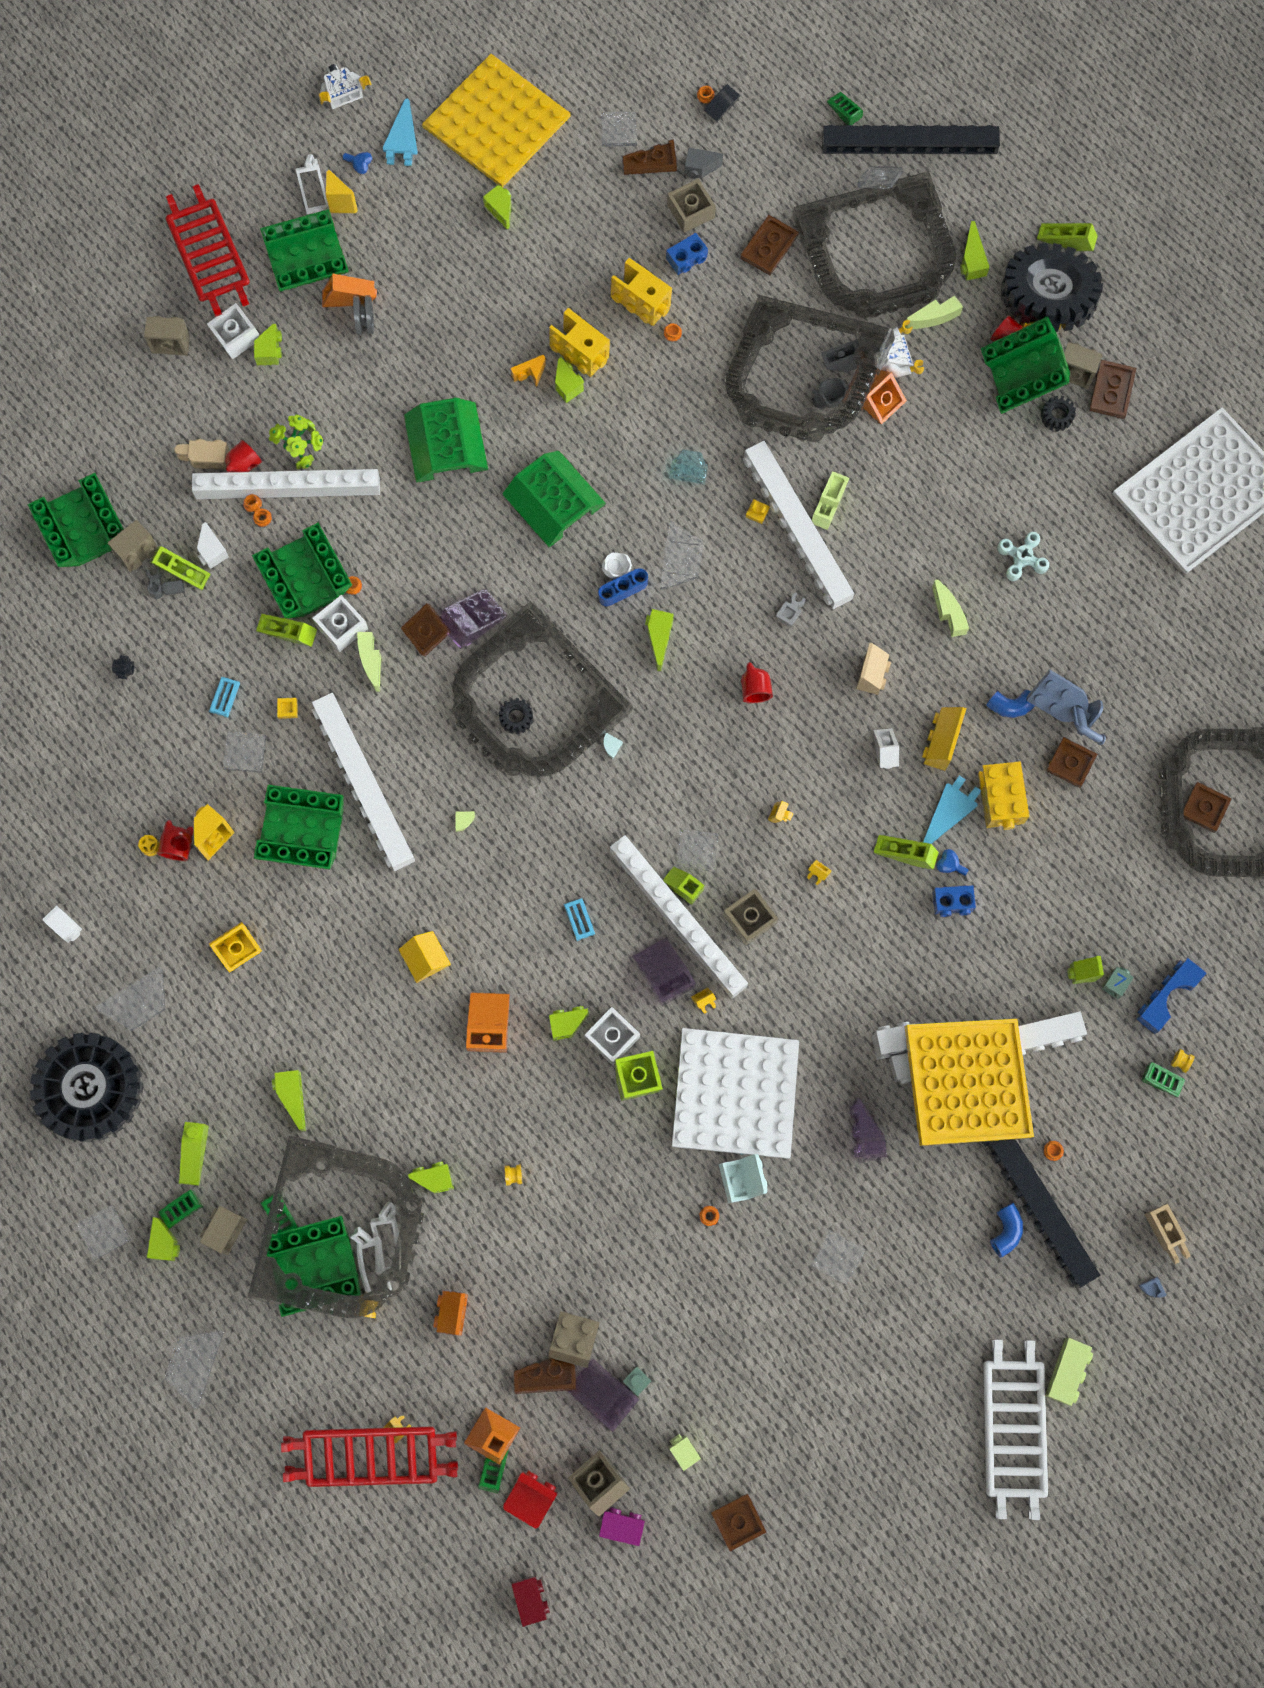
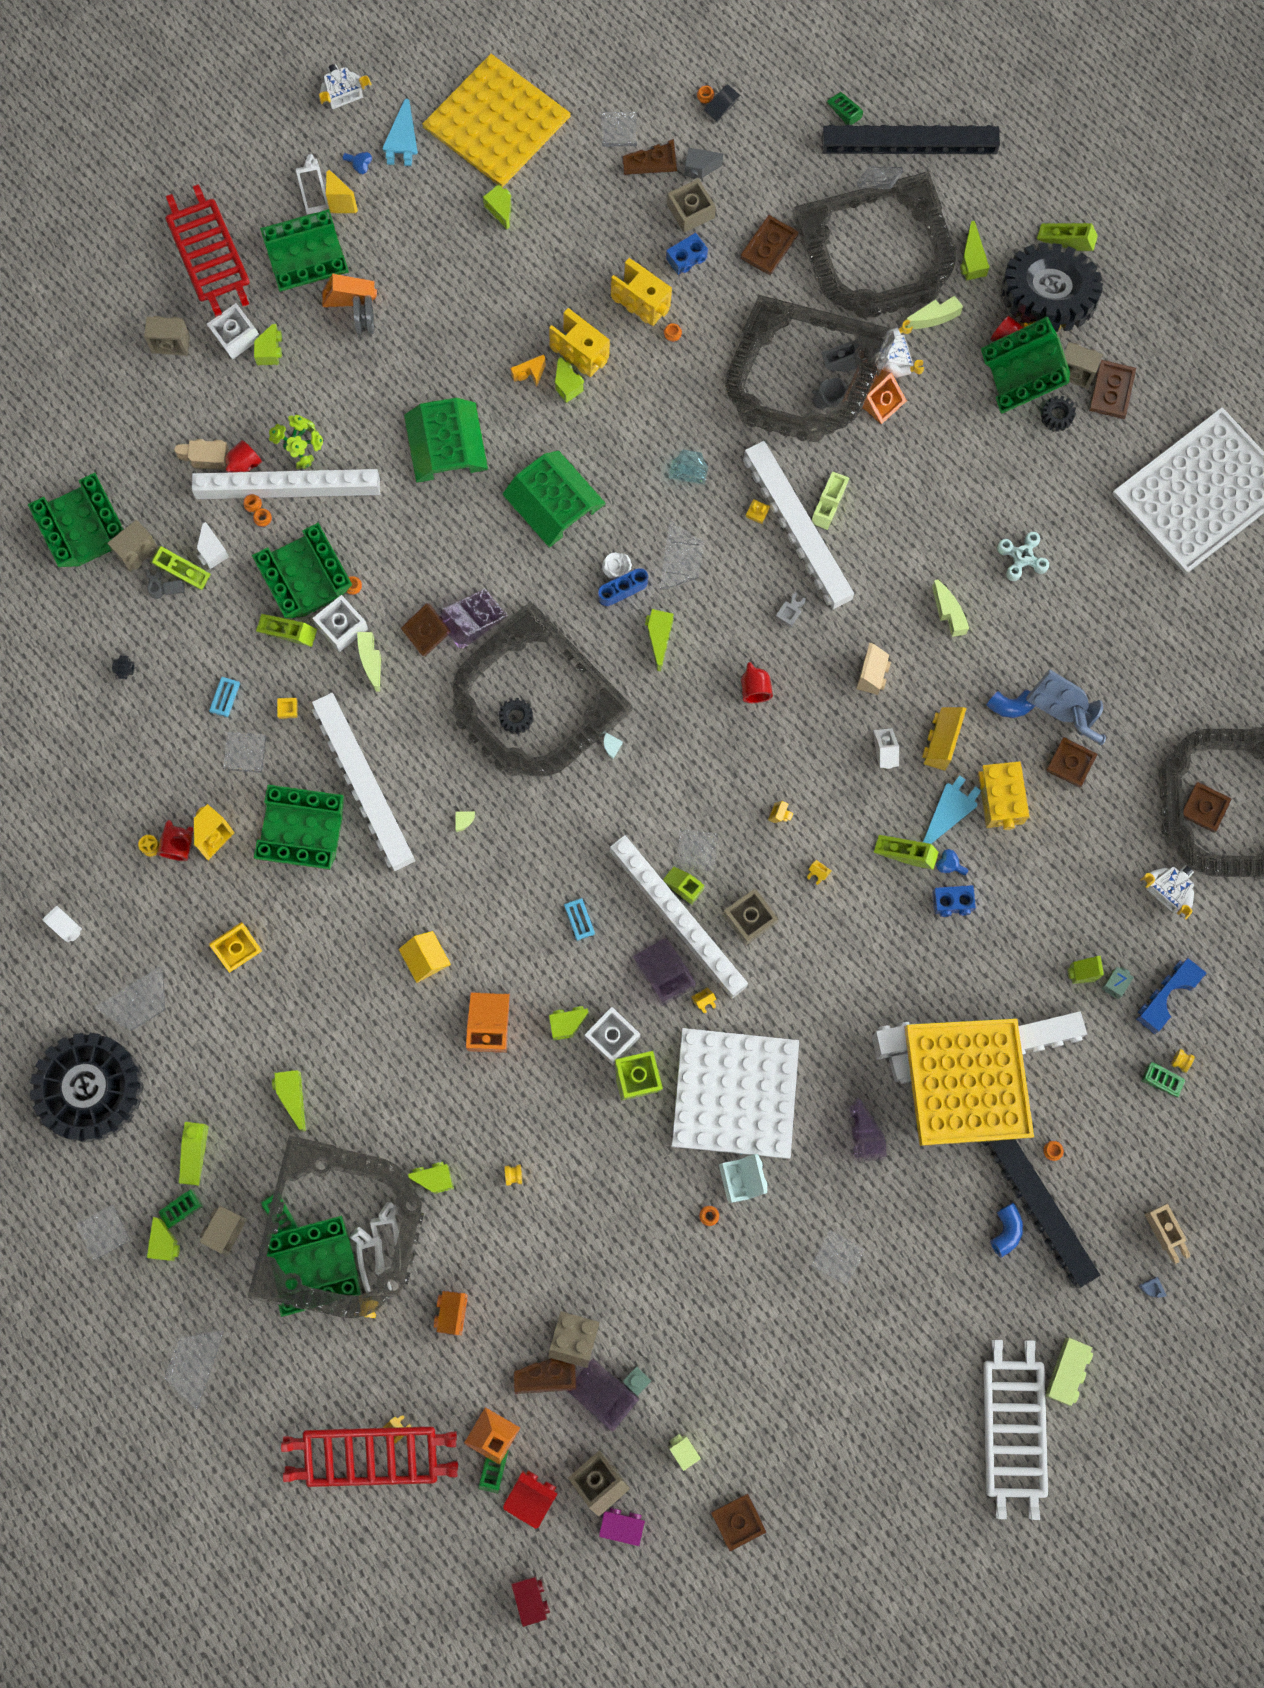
none -> torso [1140,865,1194,919]

